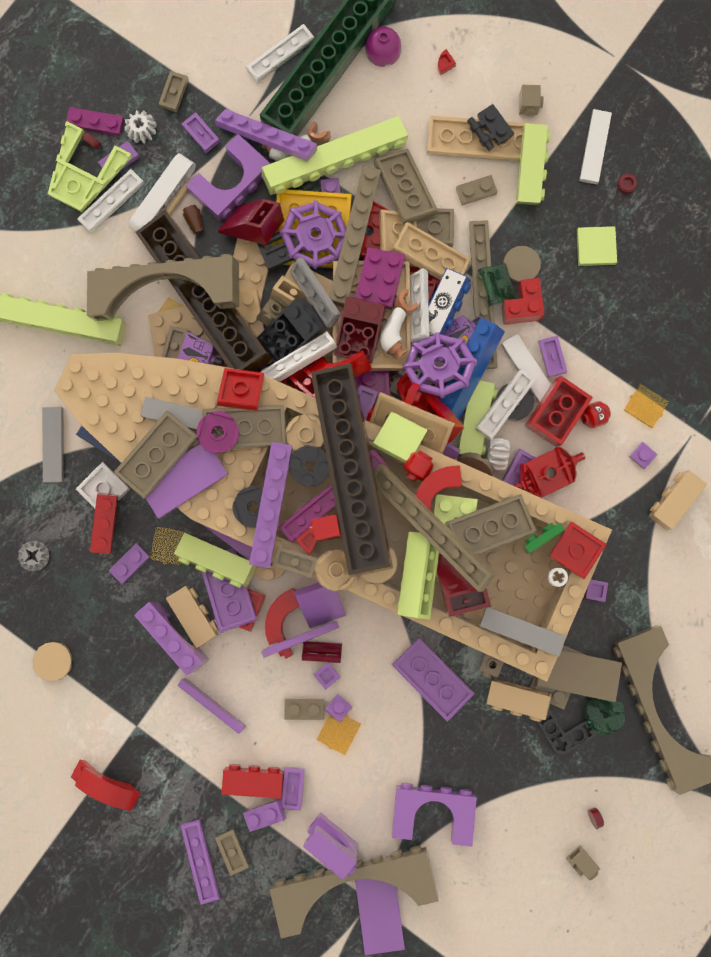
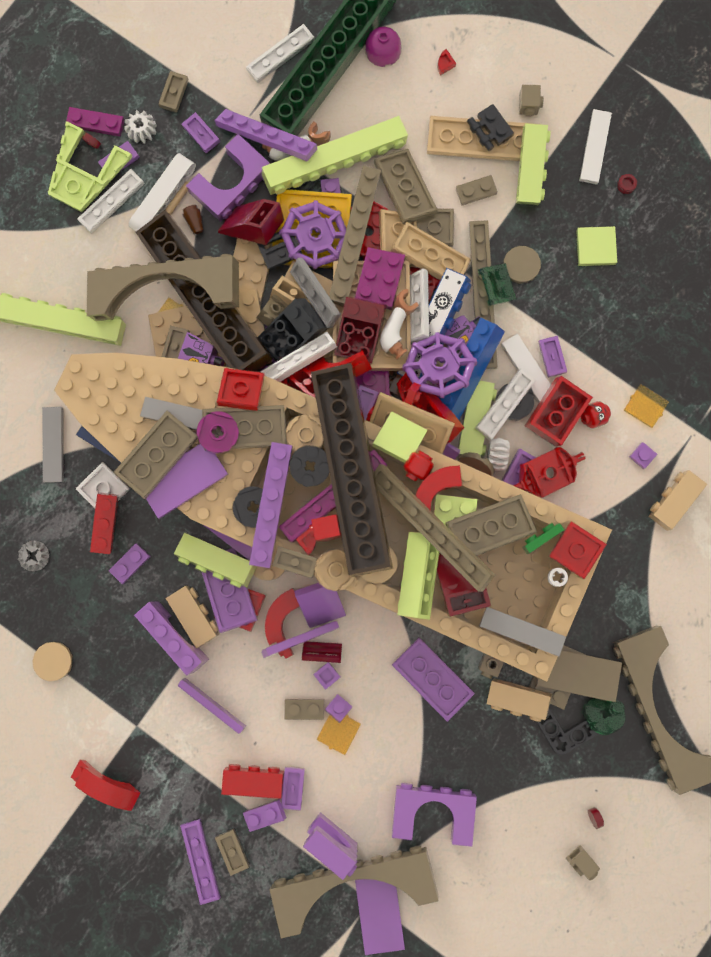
clear yellow piece [150,527,188,565] -> none
red brick [501,278,544,325] -> none
medium lavender plate [584,580,608,602] -> none

